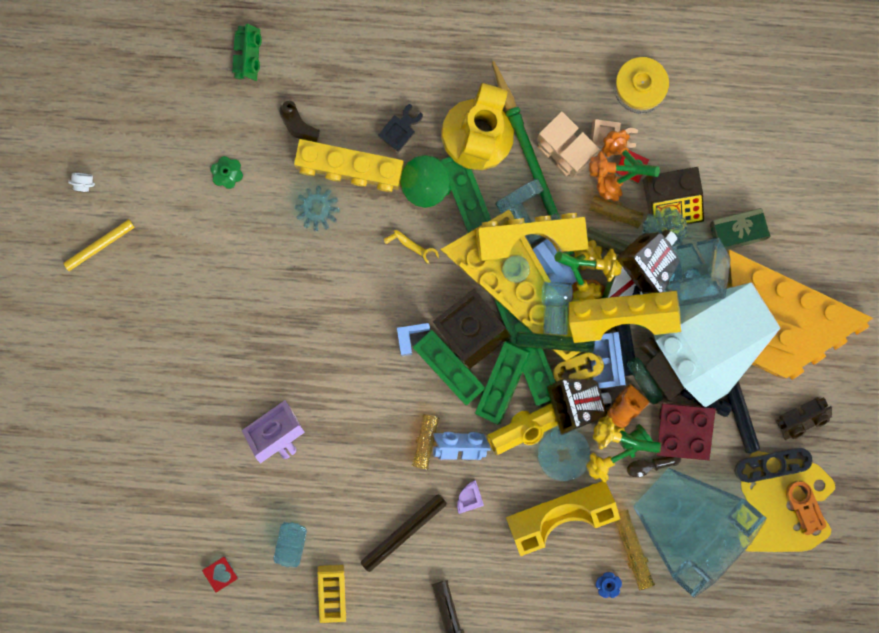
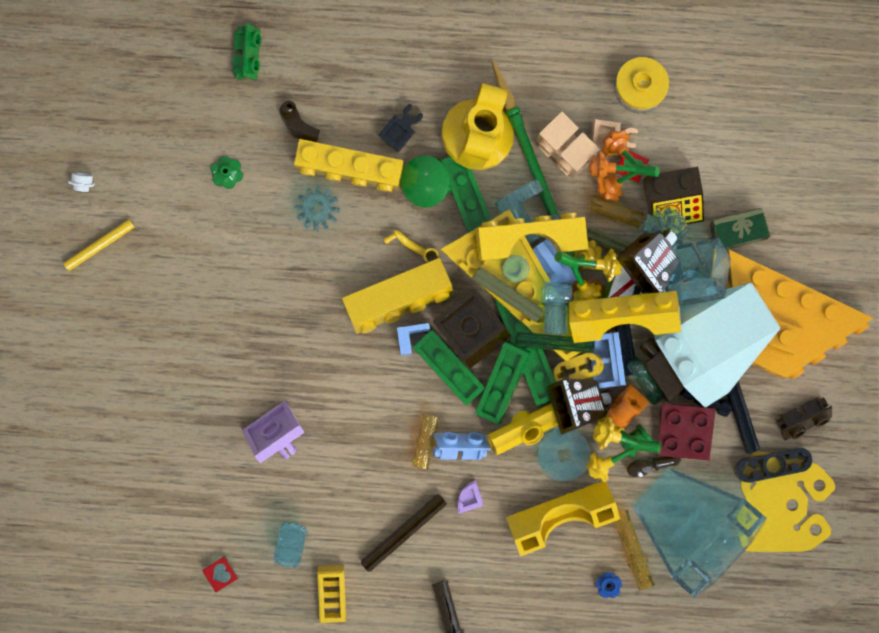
orange piece [786,481,826,535] -> none
none -> yellow brick [342,258,454,334]
none -> olive axle [472,267,543,321]

